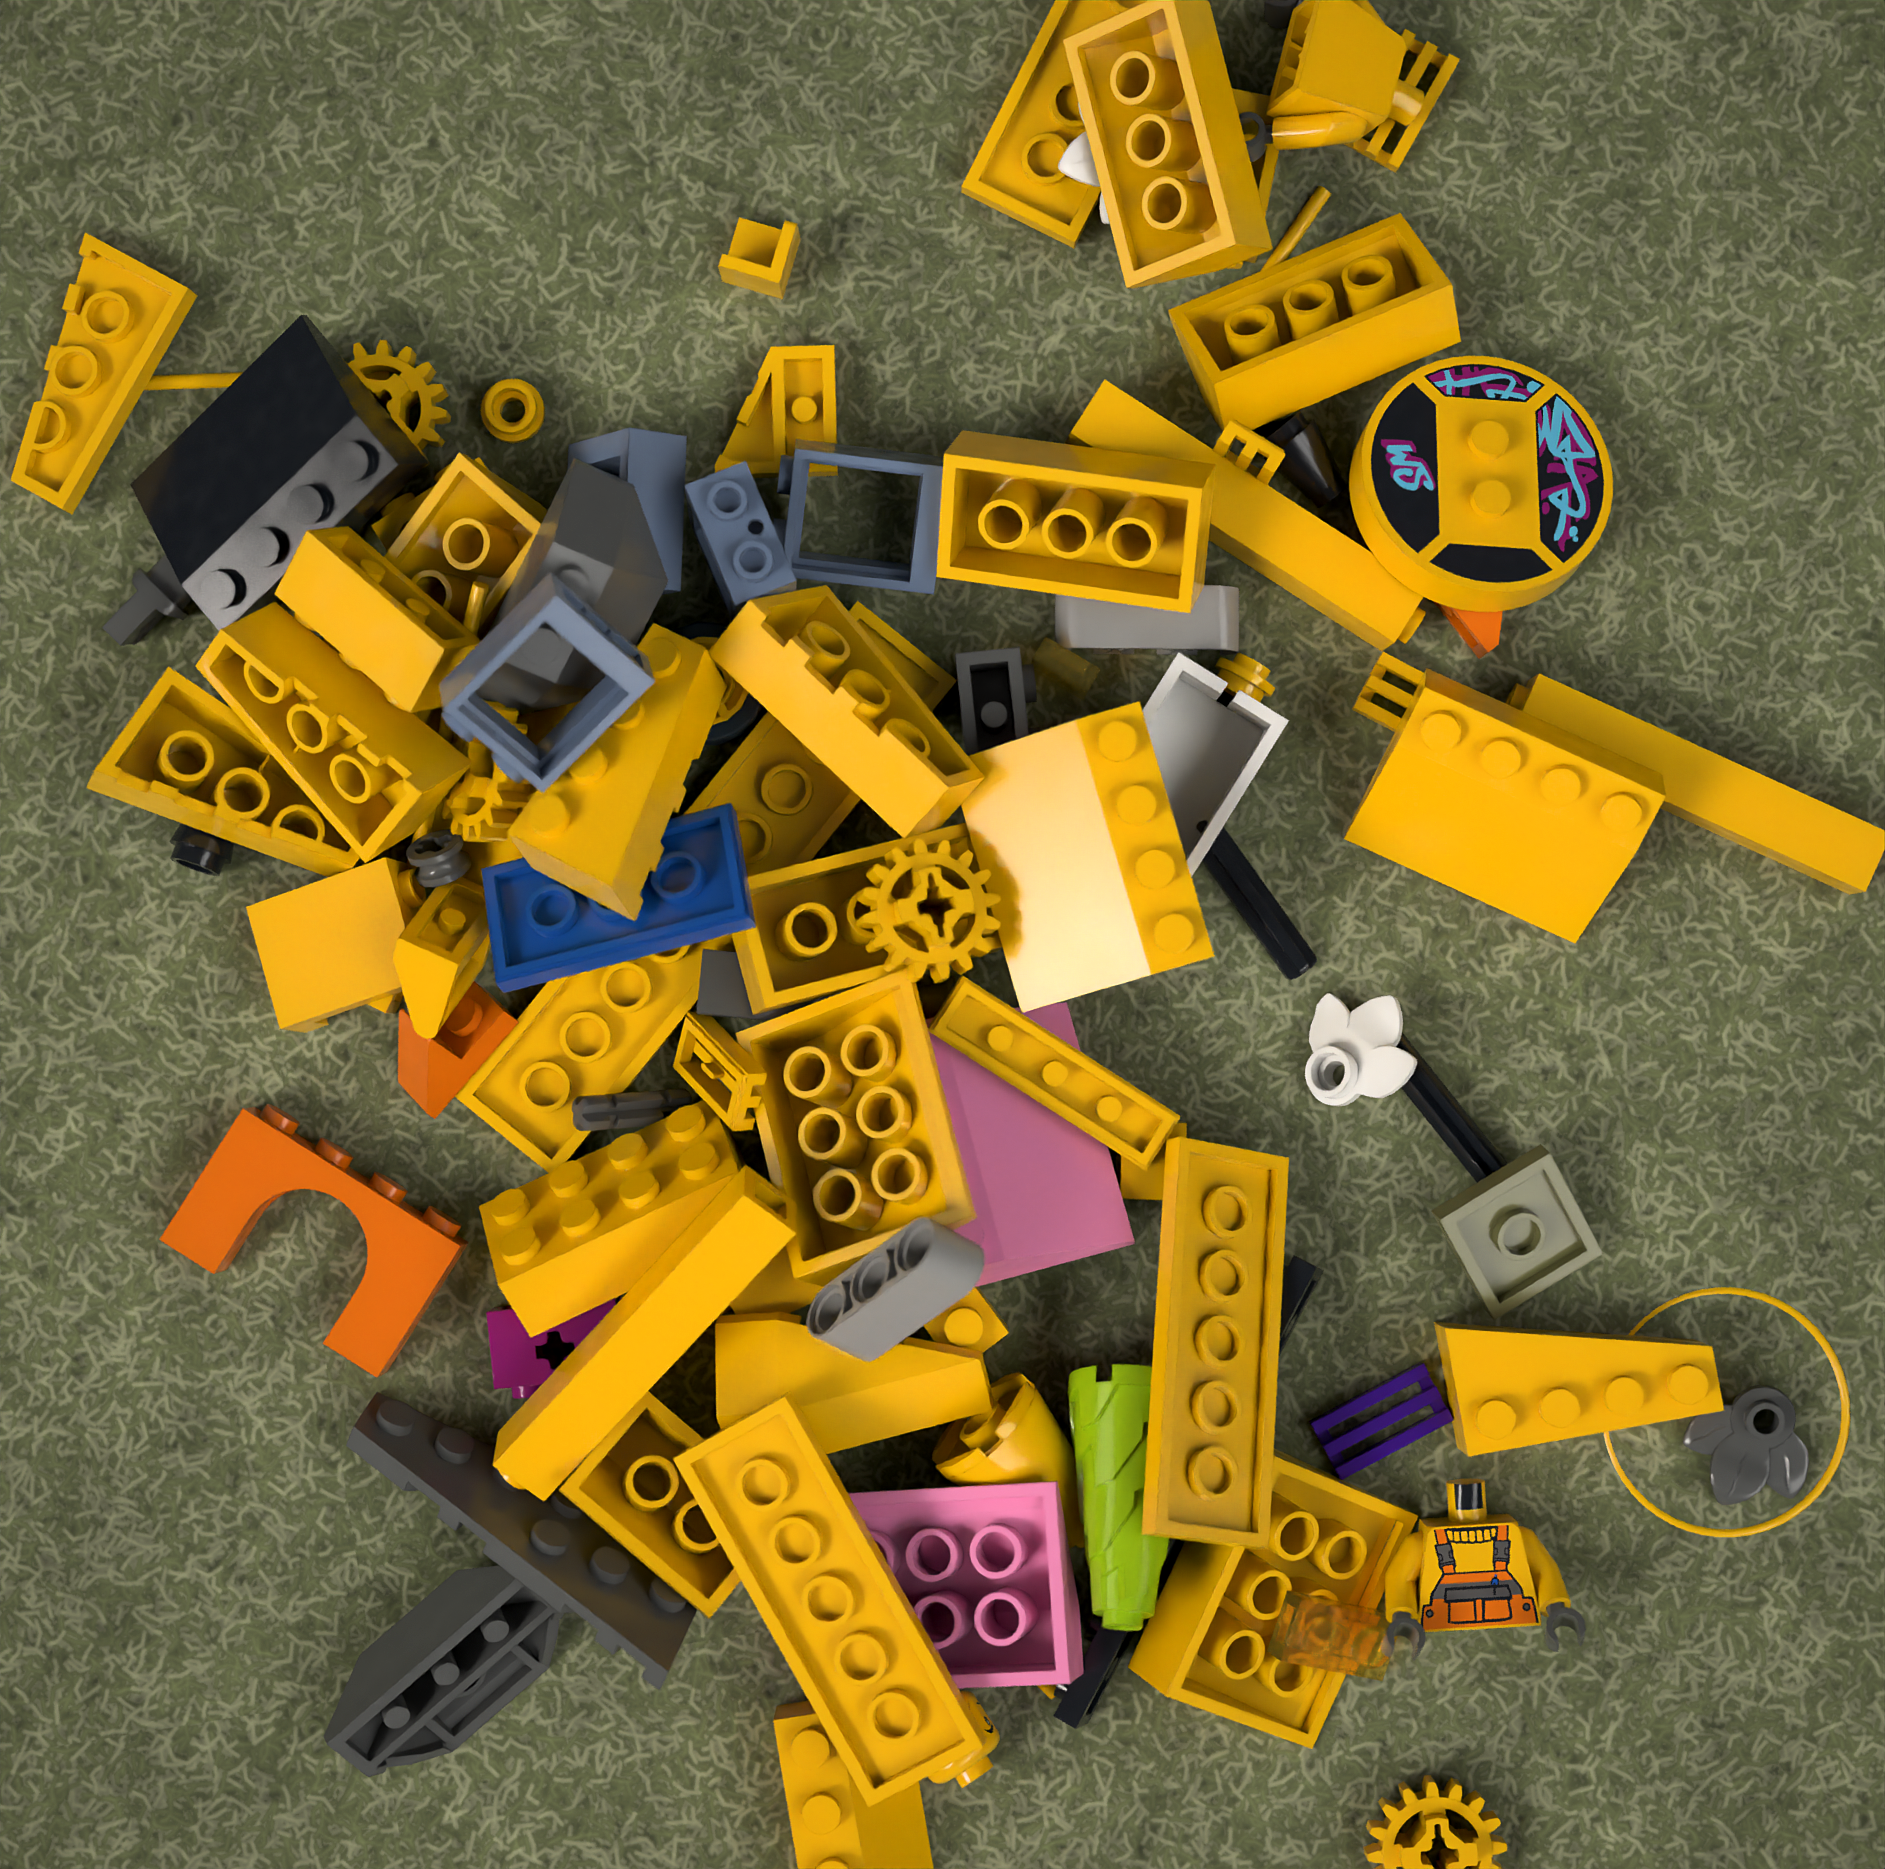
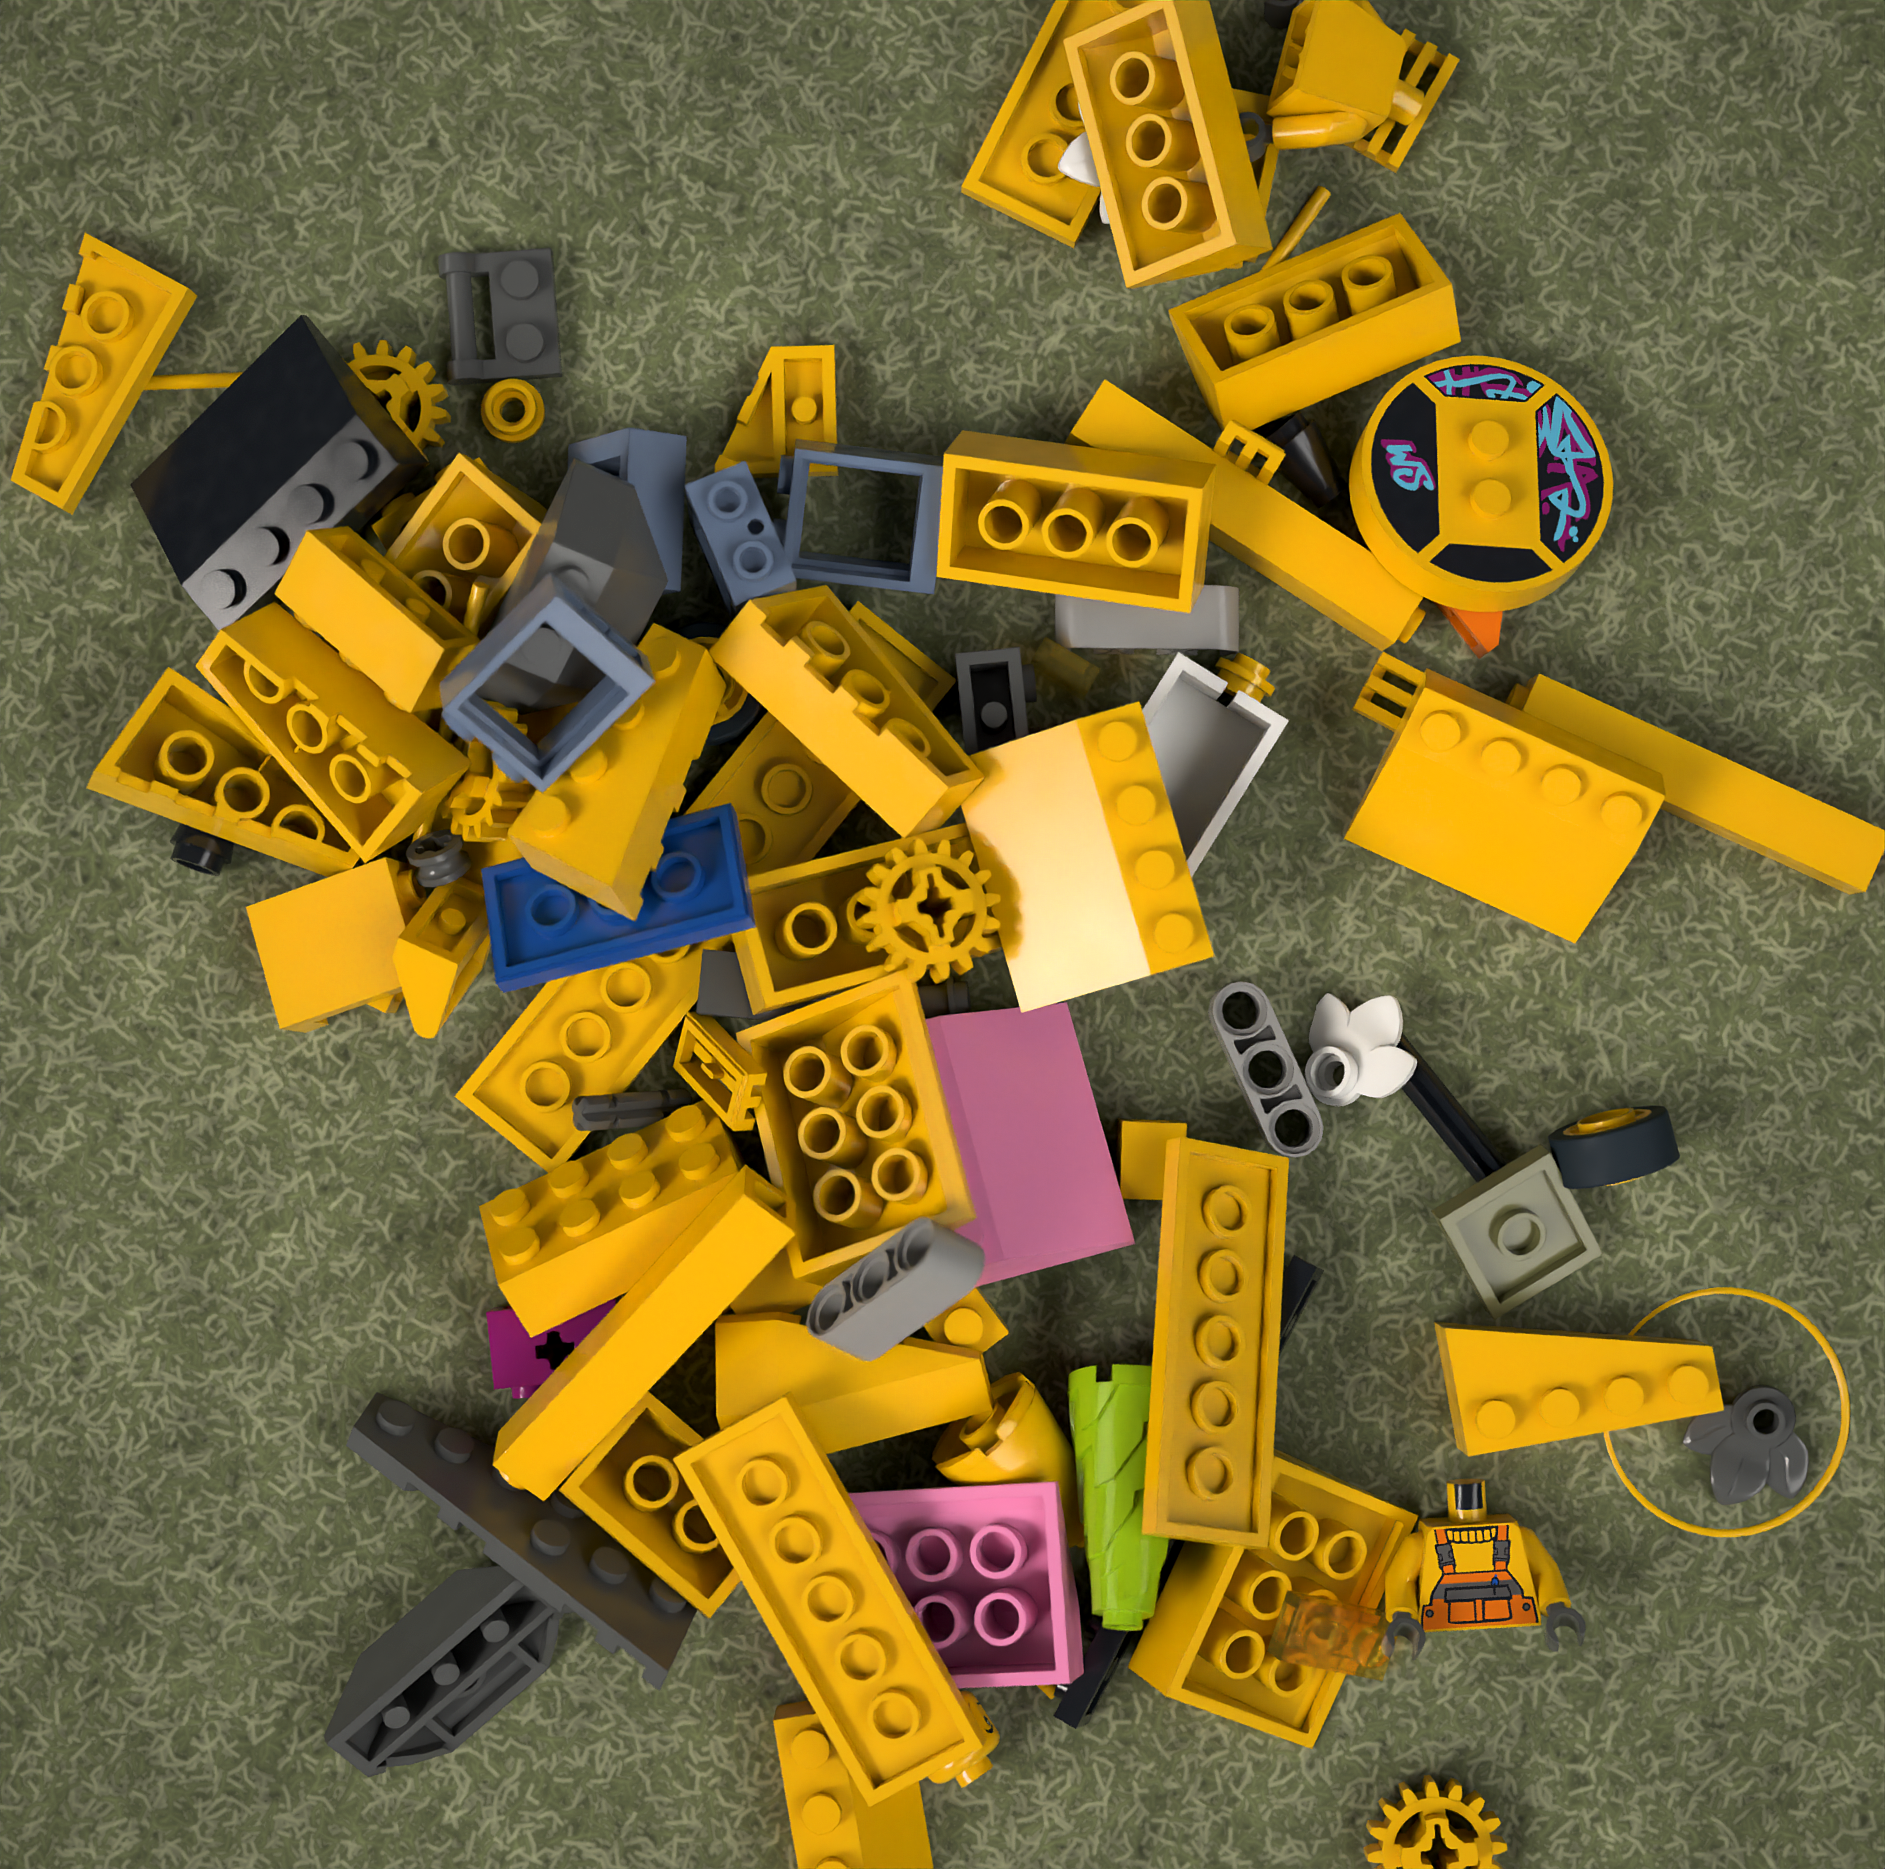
dark grey piece [102,554,193,646] -> none
orange arch [159,1104,469,1378] -> none
orange slope [398,981,519,1119] -> none
yellow panel [718,217,801,299] -> none
yellow tile [928,975,1181,1171] -> none
black axle [1196,820,1317,980] -> none
dark purple tile [1309,1362,1454,1480] -> none
none -> dark grey plate [438,248,562,386]
none -> light grey beam [1208,981,1324,1158]
none -> black wheel [1548,1105,1680,1189]

